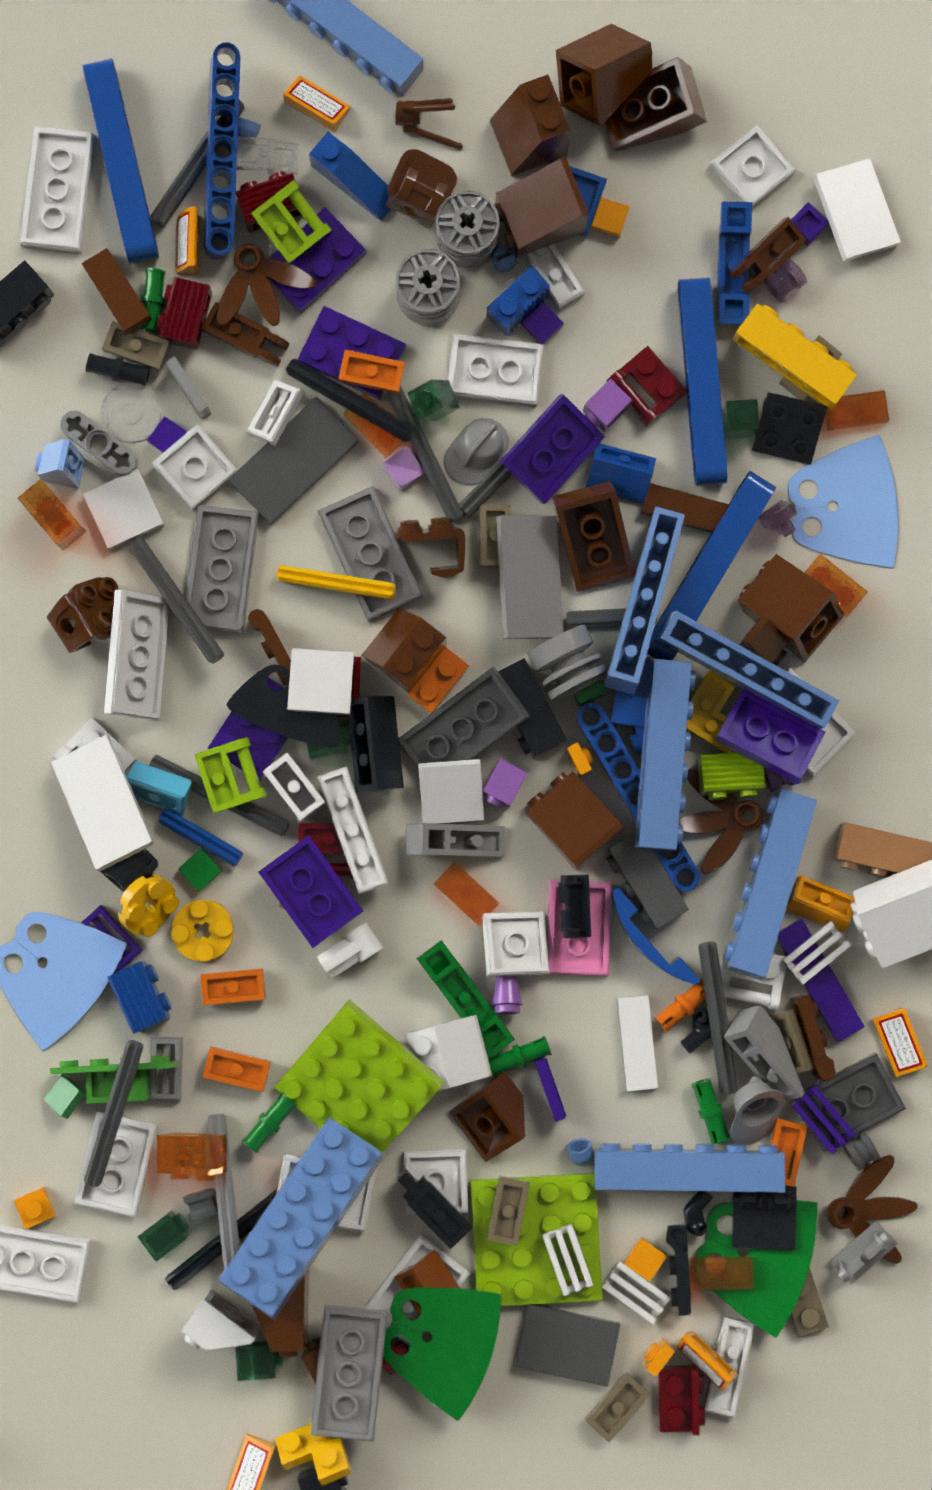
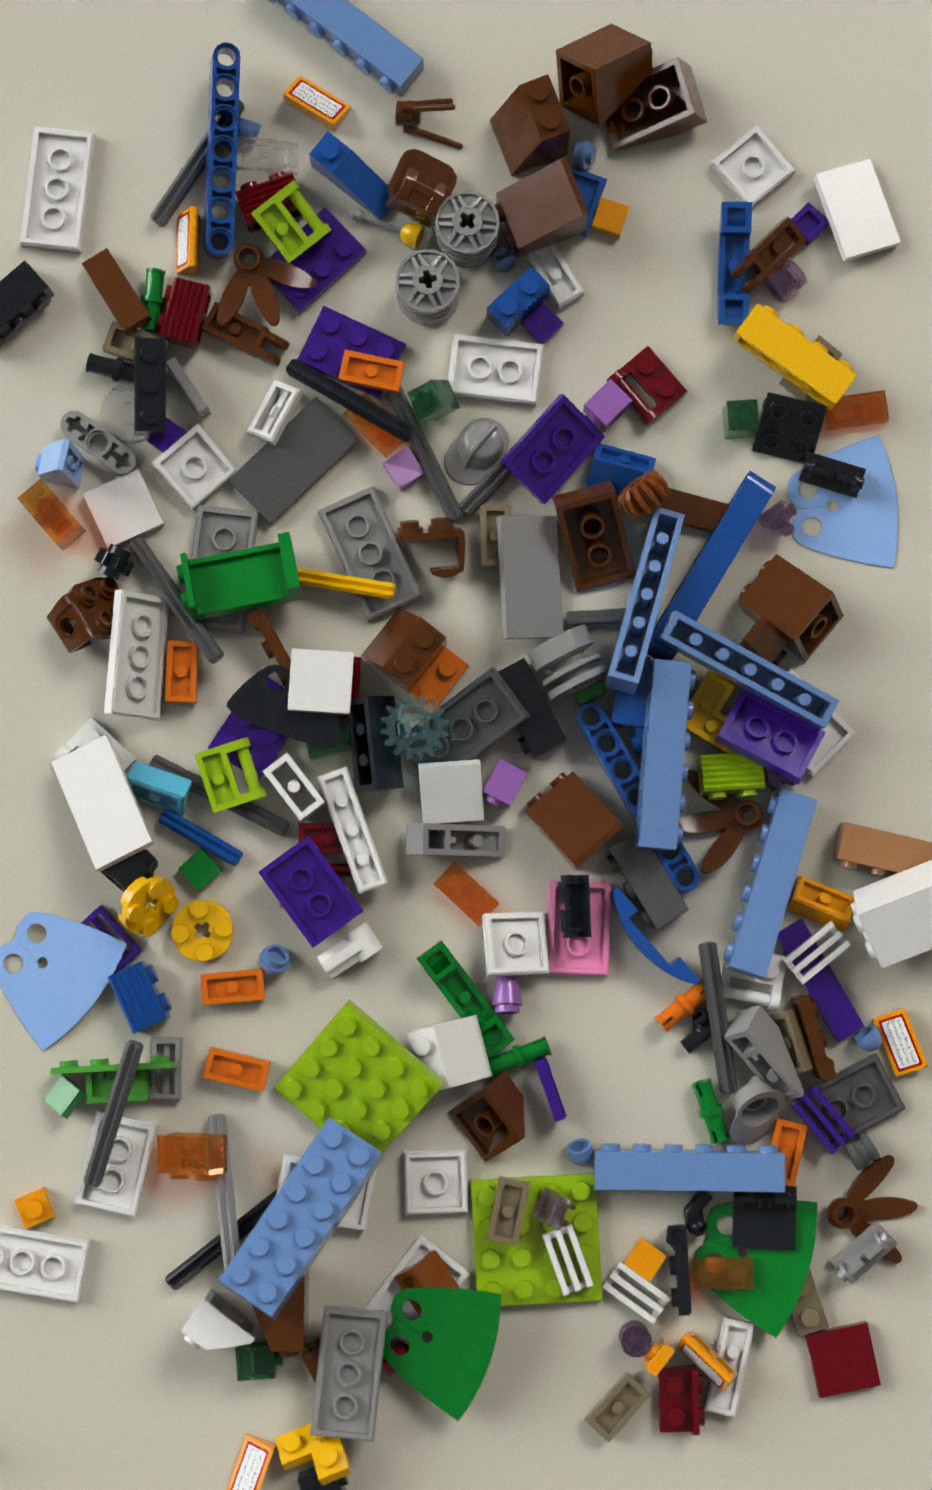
blue beam [83,58,159,264] -> none
clear green brick [137,1210,190,1262] -> none
dark grey wheel [183,1188,218,1222] -> none
green pin [242,1092,297,1153] -> none
black hinge [397,1169,473,1250] -> none
dark grey tile [516,1304,621,1387] -> none
light orange plate [566,742,594,777] -> none
white tile [617,995,658,1091] -> none
blue beam [678,277,727,486] -> none
clear orange plate [804,553,868,617] -> none
none -> black gear [94,543,135,581]
none -> black brick [134,338,166,436]
none -> orange plate [165,640,199,703]
none -> green panel [176,532,303,621]
none -> medium blue plate [259,944,290,974]
none -> hinge [353,209,425,249]
none -> clear light blue gear [380,693,449,761]
none -> tile [533,1187,576,1230]
none -> medium blue plate [573,139,596,170]
none -> dark orange gear [617,470,671,520]
none -> clear purple wheel [619,1320,652,1358]
none -> black hinge [798,451,866,498]
none -> dark red tile [805,1321,881,1398]
none -> medium blue hinge [854,1025,882,1052]

